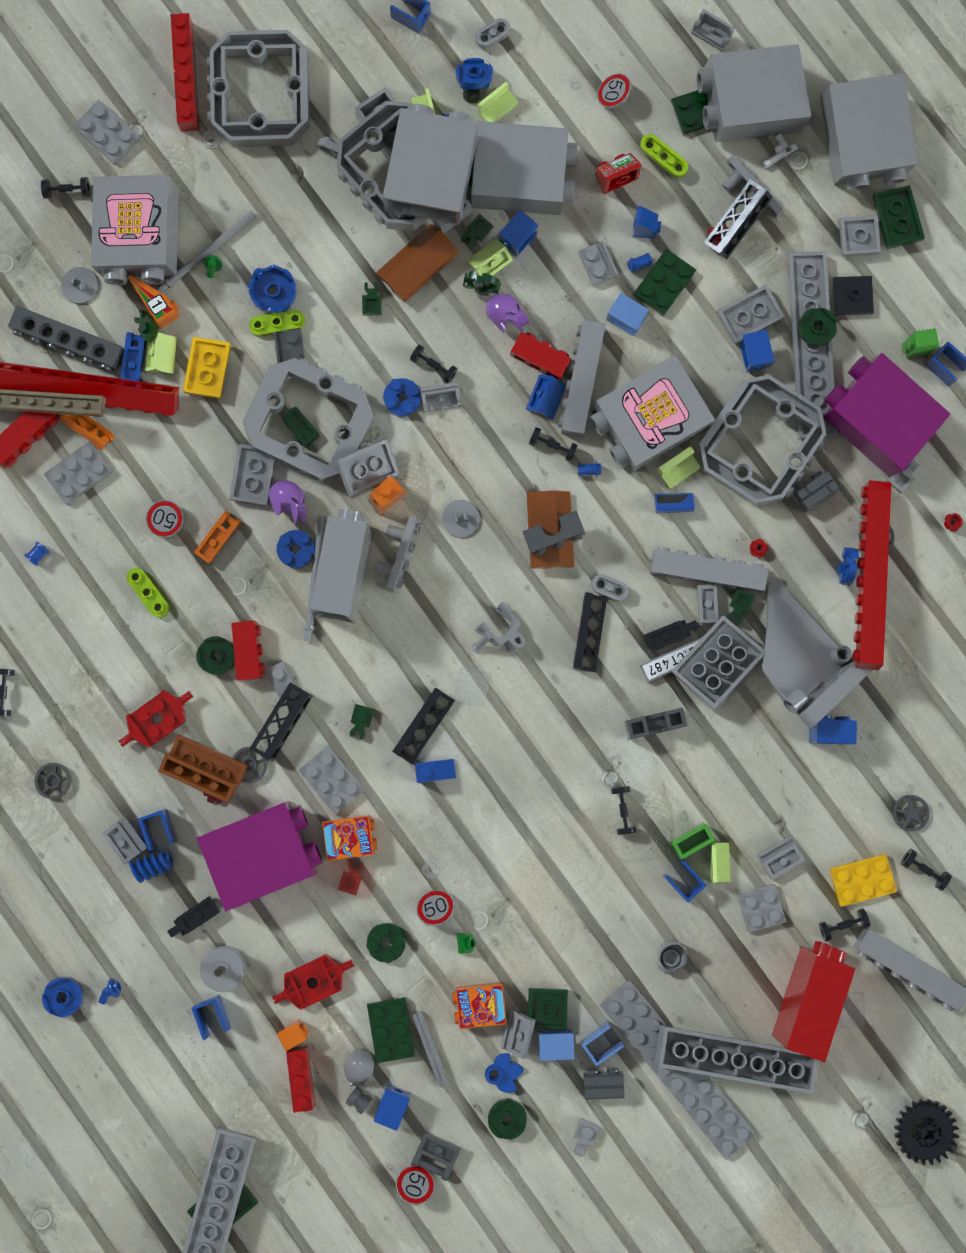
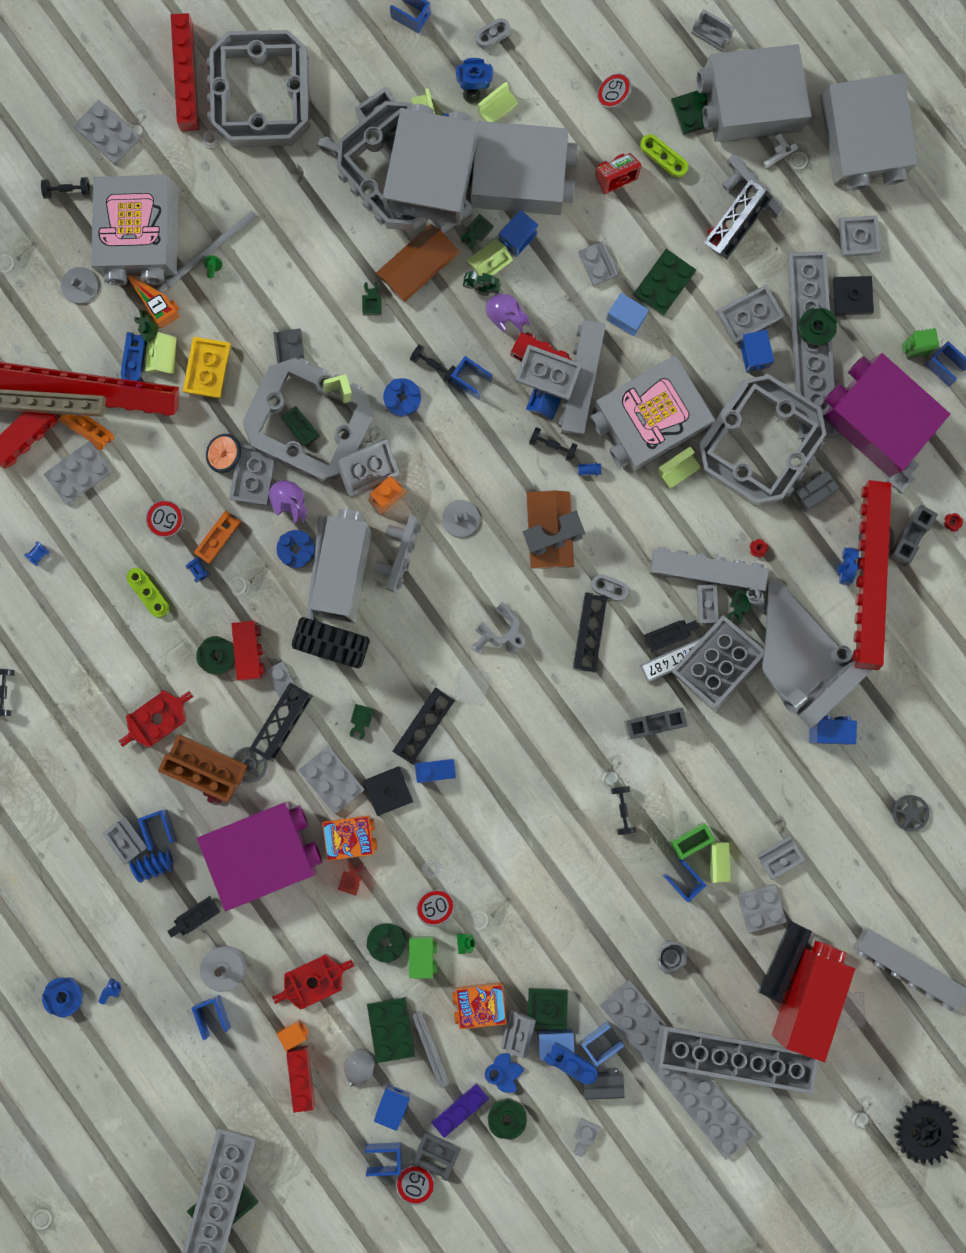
dark grey brick [8,305,124,372] -> none
dark grey wheel [34,763,71,799] -> none
blue plate [248,265,297,314] -> none
lime plate [249,310,306,337] -> none
flat silver wheel [345,1086,372,1114] -> none
light grey hinge [420,382,461,412] -> none
blue pin [627,253,652,272] -> none
blue slope [633,206,661,239] -> none
blue slope [654,493,695,513] -> none
black wheel [819,908,870,942] -> none
yellow plate [829,854,897,907] -> none
dark green plate [872,185,925,249] -> none
black wheel [901,849,952,891] -> none
none -> blue bush [185,557,210,583]
none -> orange wheel [206,434,241,473]
none -> black tyre [291,617,370,669]
none -> yellowish green panel [323,374,352,403]
none -> black plate [363,766,413,816]
none -> blue piece [365,1142,402,1177]
none -> bright green brick [409,936,437,978]
none -> dark purple plate [431,1083,489,1138]
none -> blue piece [451,356,492,399]
none -> light grey plate [515,345,582,401]
none -> blue plate [544,1042,598,1084]
none -> light grey pin [746,587,767,612]
none -> black fence [758,921,812,1003]
none -> dark grey arch [888,505,938,567]

